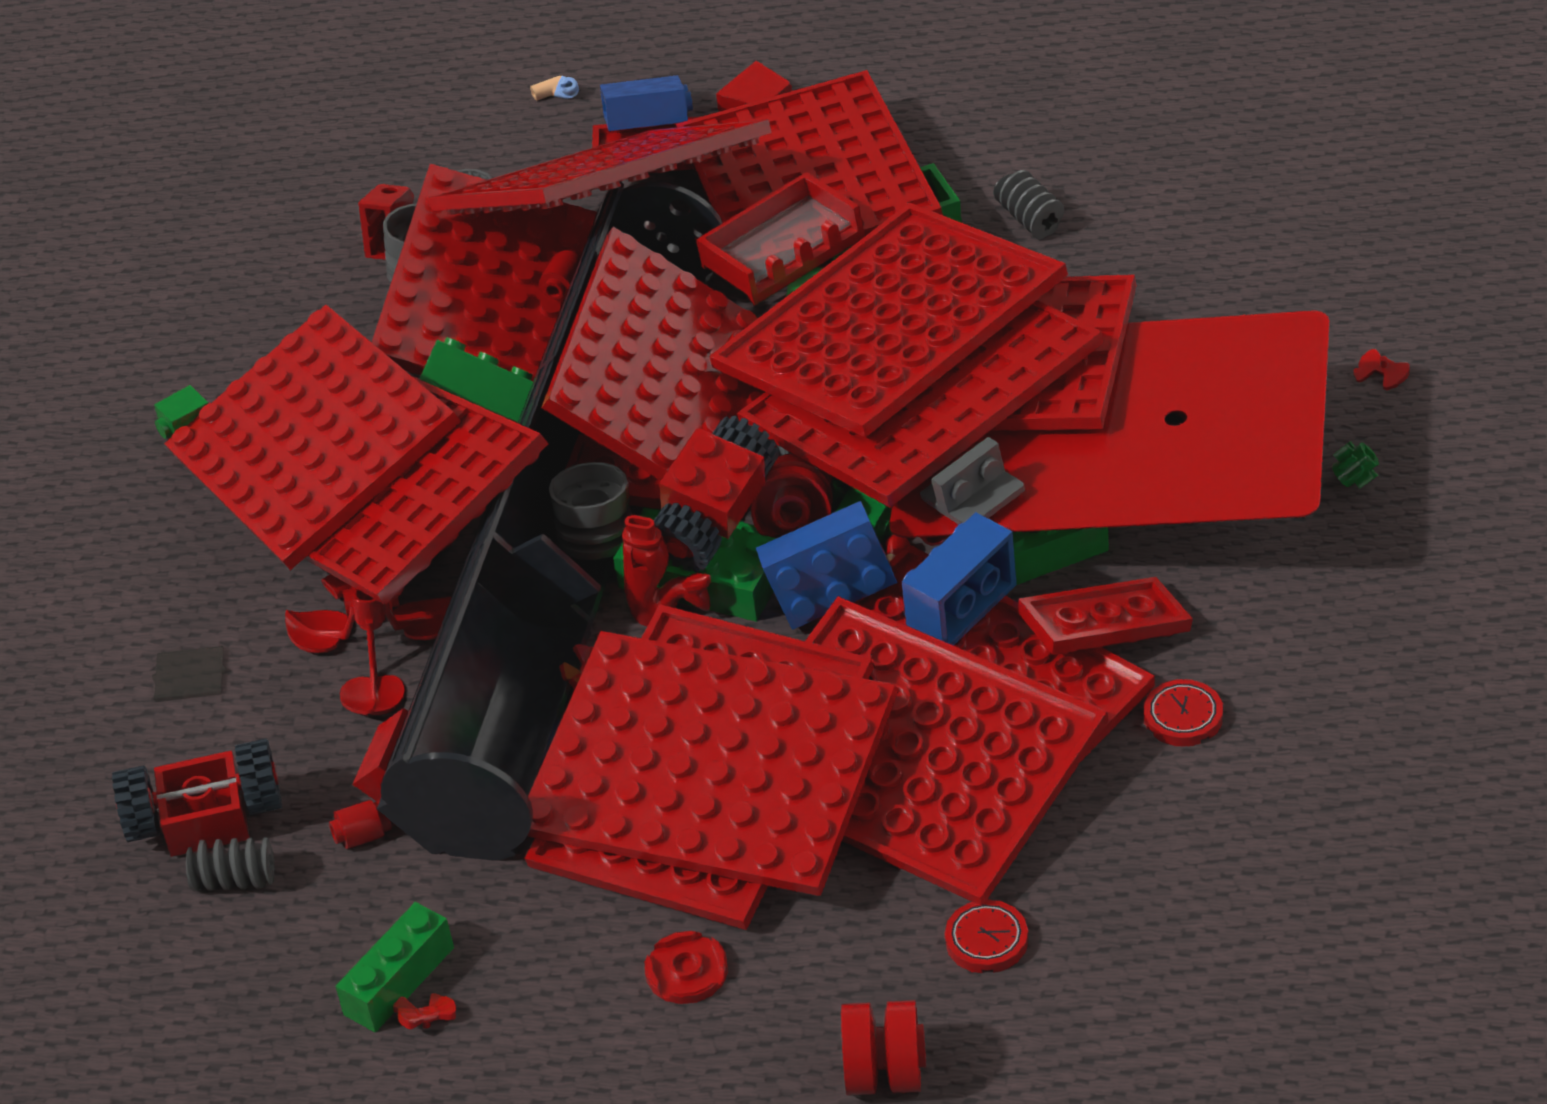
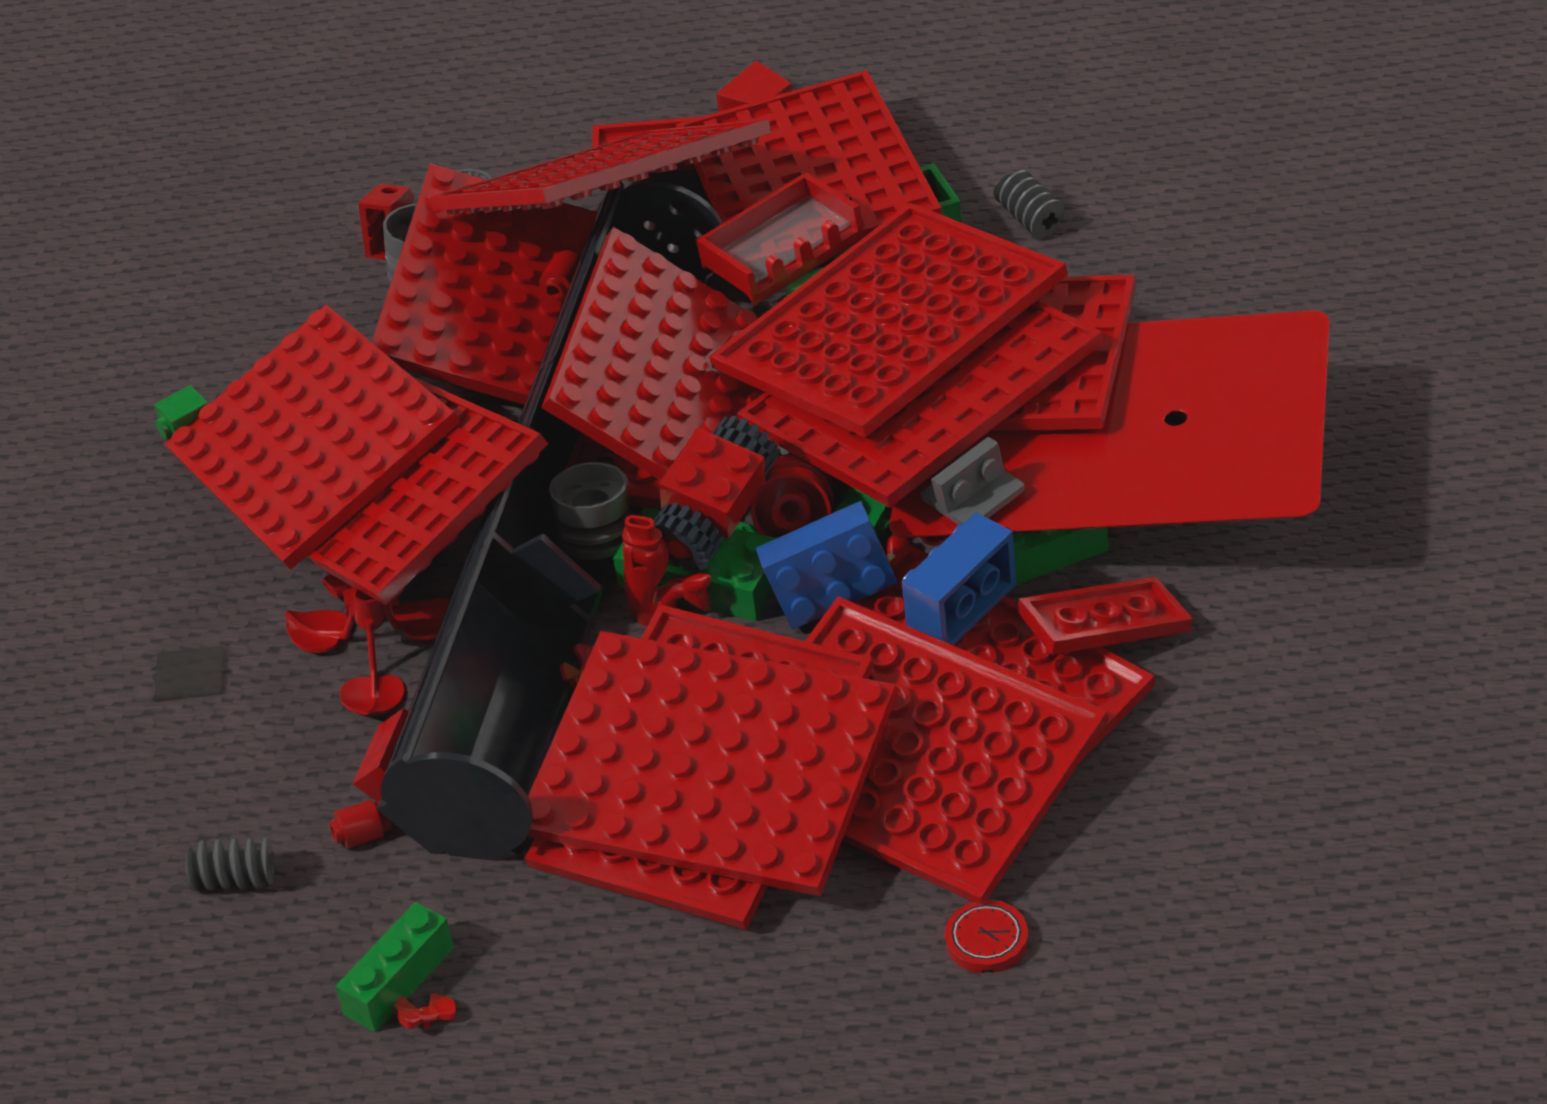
brick [112,738,282,857] -> none
green brick [420,337,533,423] -> none
arm [530,76,579,101] -> none
blue brick [600,75,693,131] -> none
red tile [644,931,728,1004] -> none
red wheel [841,1000,926,1096] -> none
red tile [1144,679,1223,746] -> none
green gear [1332,441,1379,489] -> none
red piece [1353,349,1410,390] -> none

